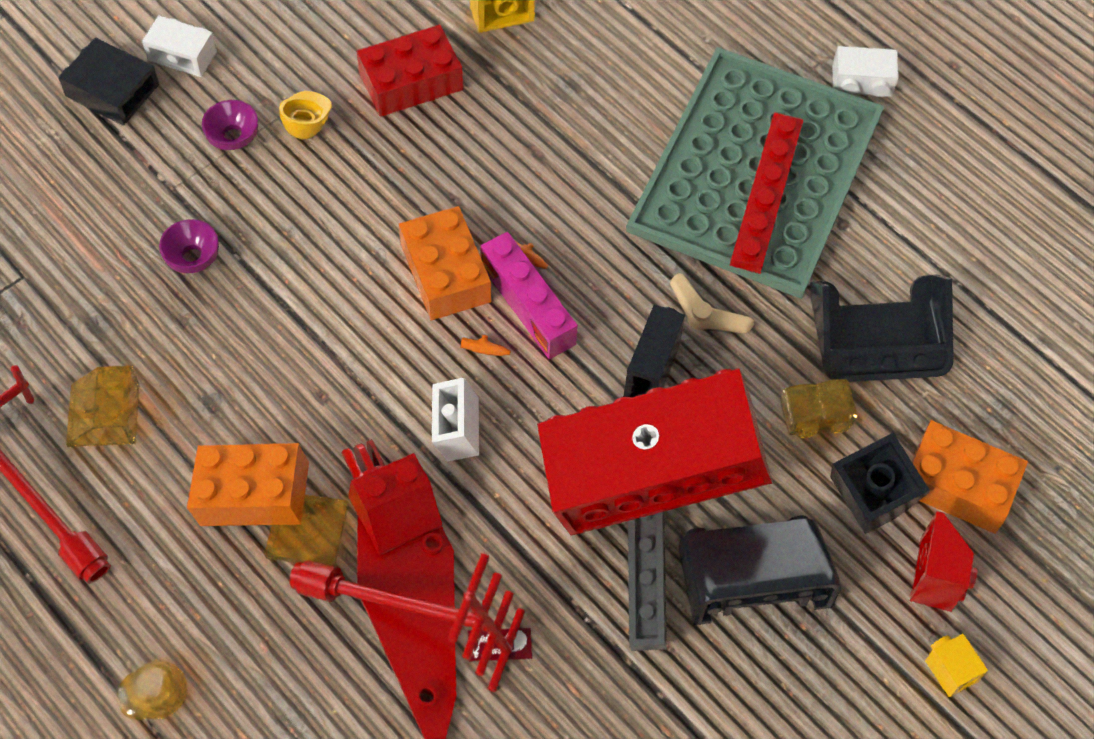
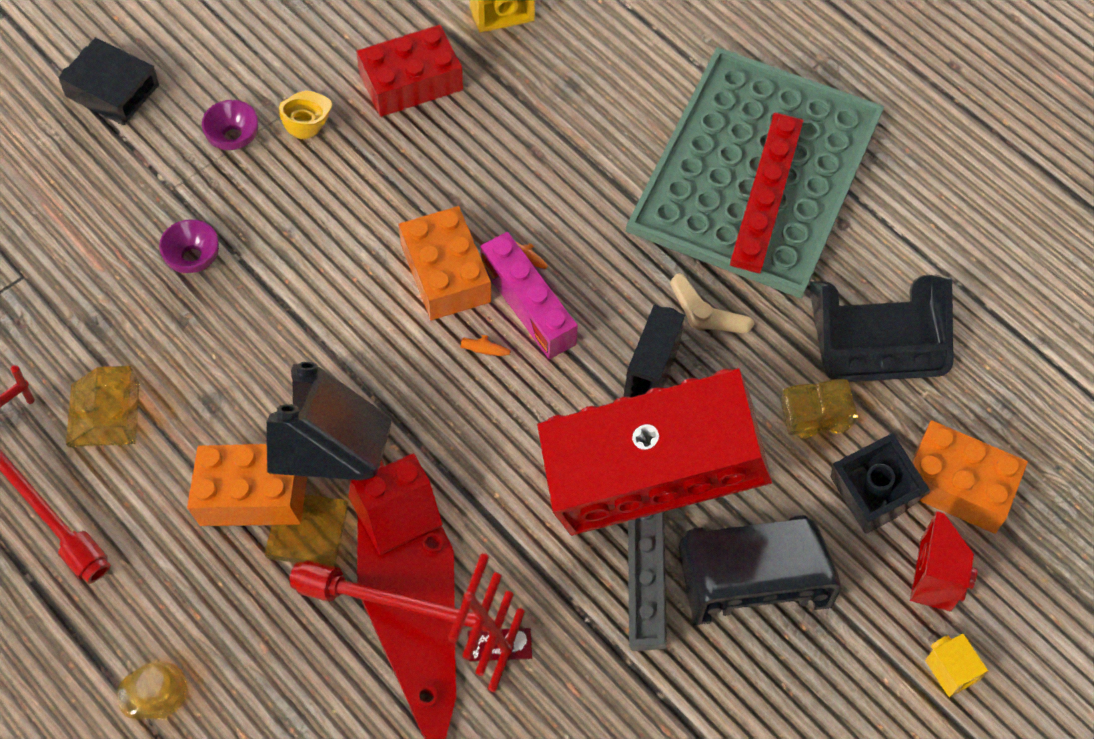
white brick [142,15,217,77] -> none
white brick [432,378,479,462] -> none
white brick [832,46,898,97] -> none
none -> black windscreen [266,362,391,480]

